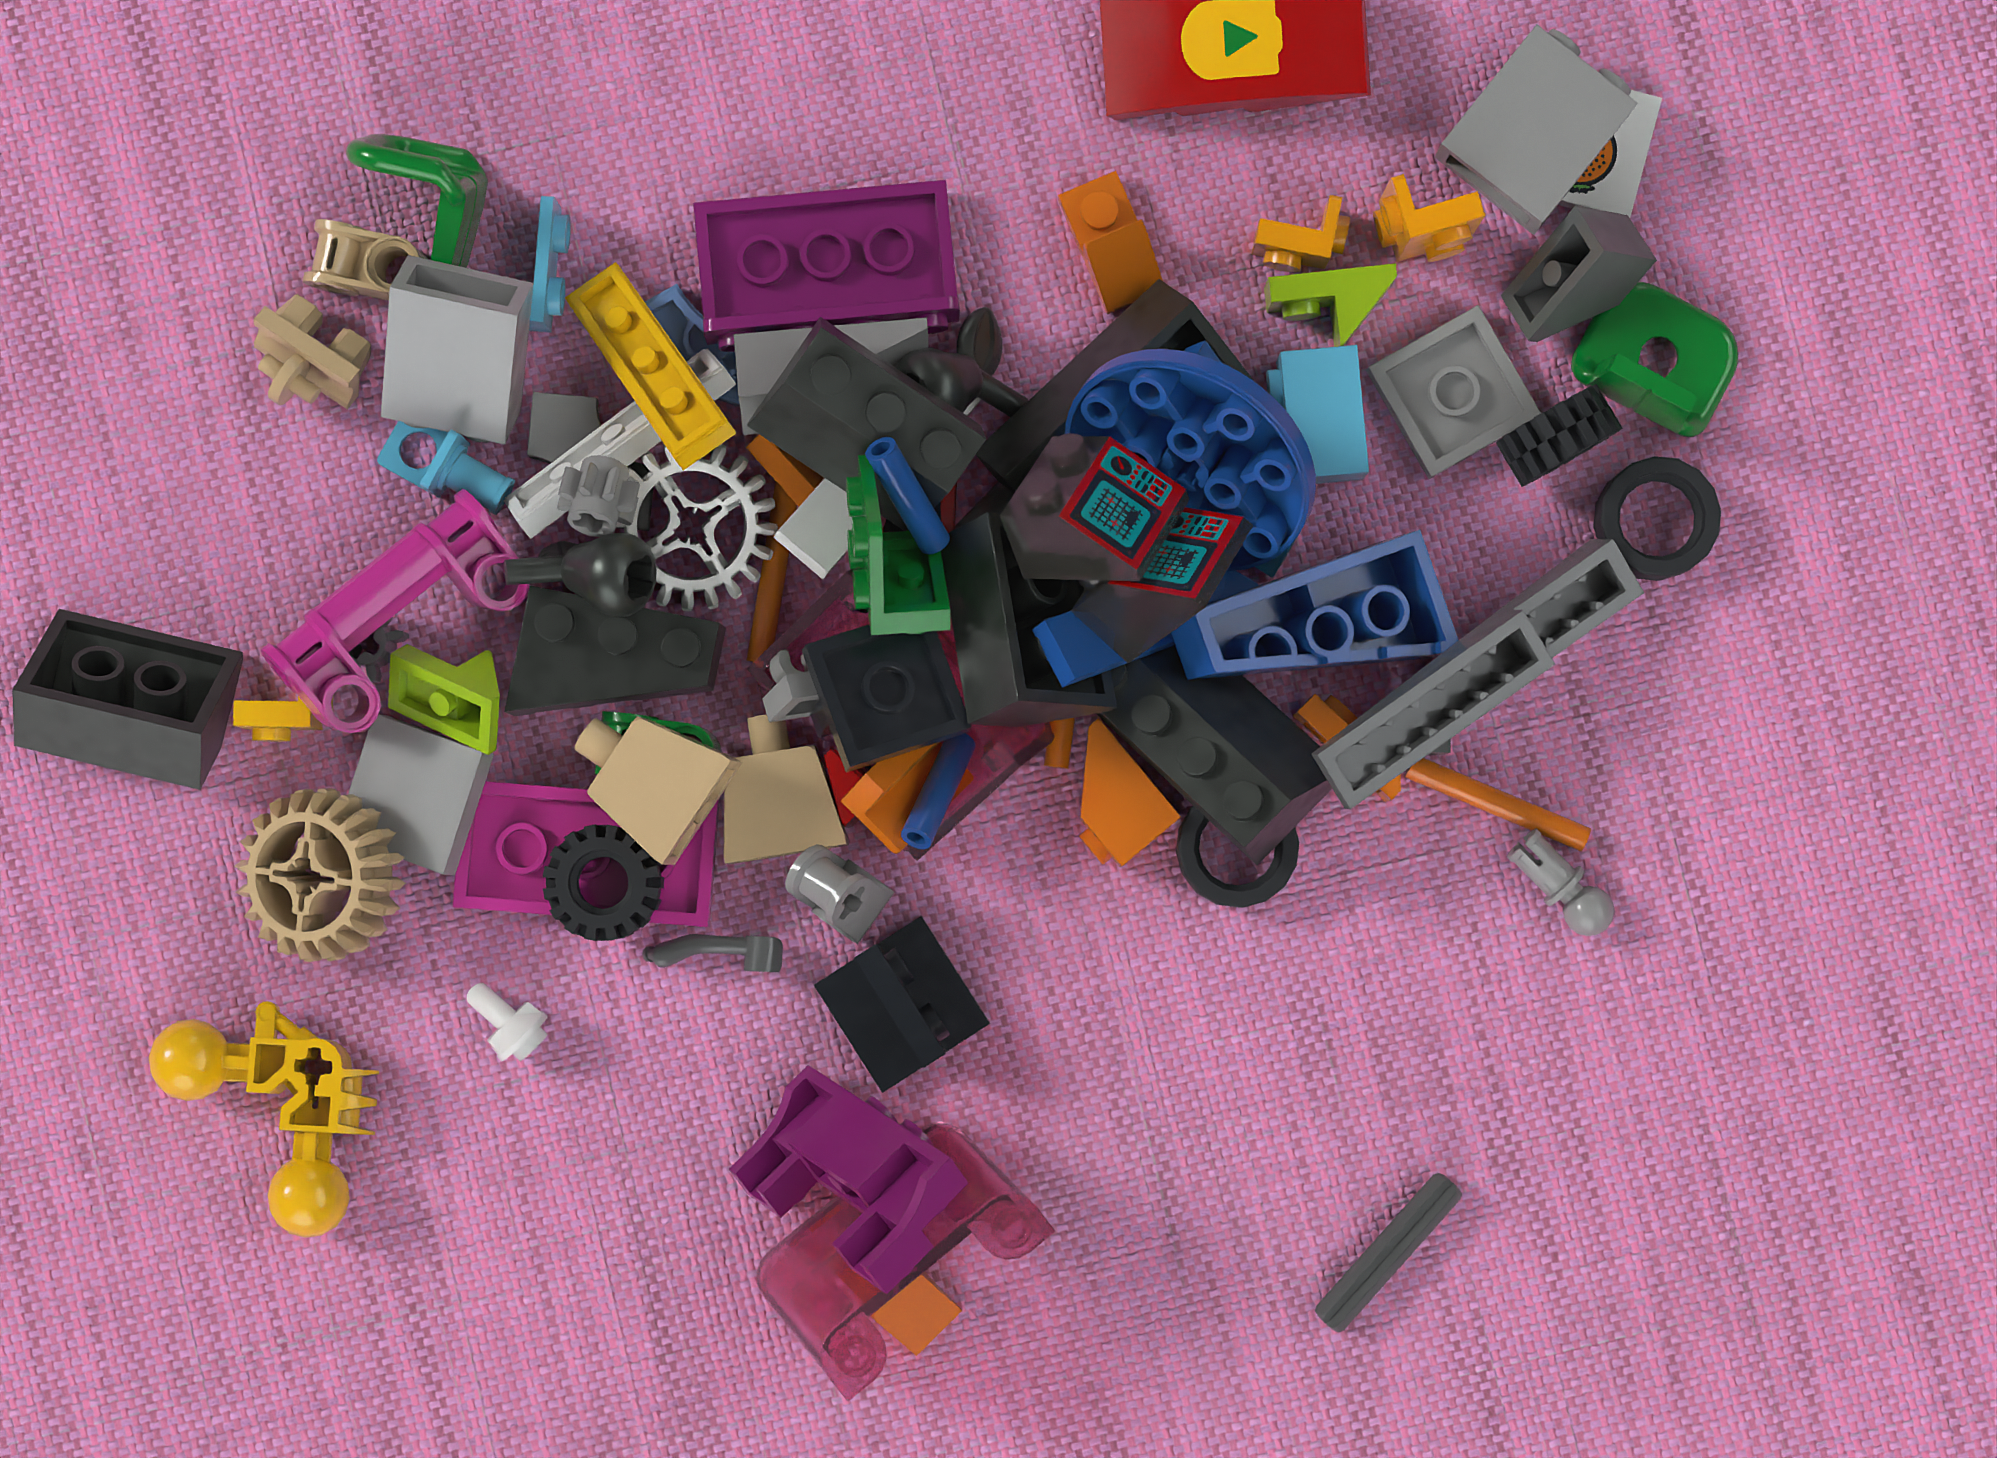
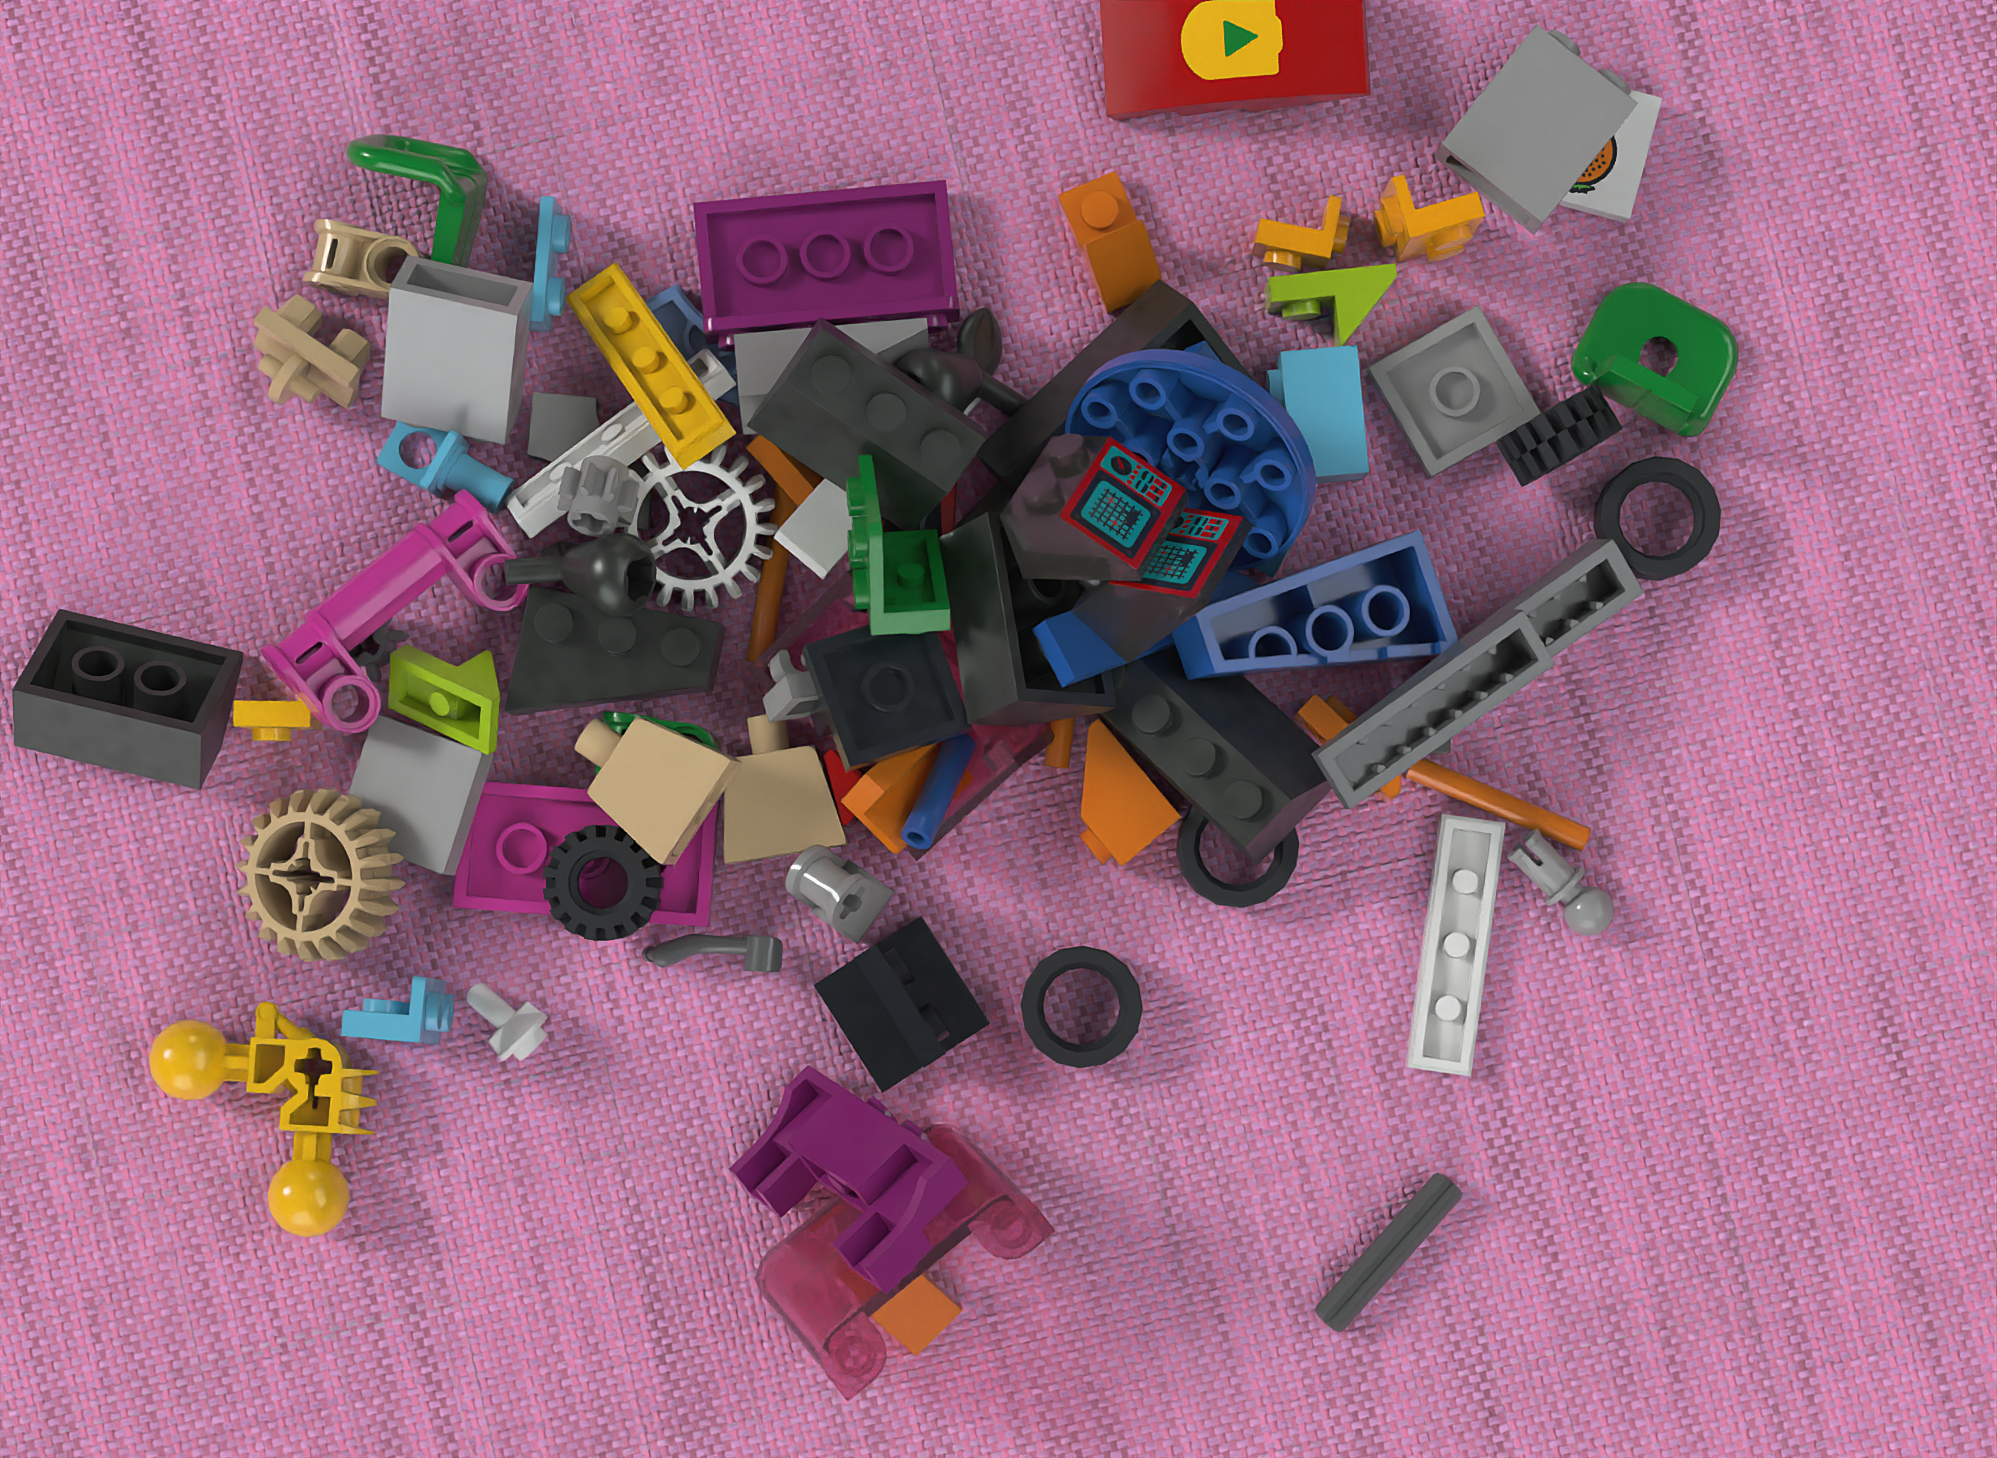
blue piece [865,437,950,554] -> none
dark grey slope [1501,205,1657,342] -> none
none -> medium azure bracket [341,976,454,1045]
none -> black tyre [1021,945,1143,1068]
none -> white tile [1405,814,1506,1076]

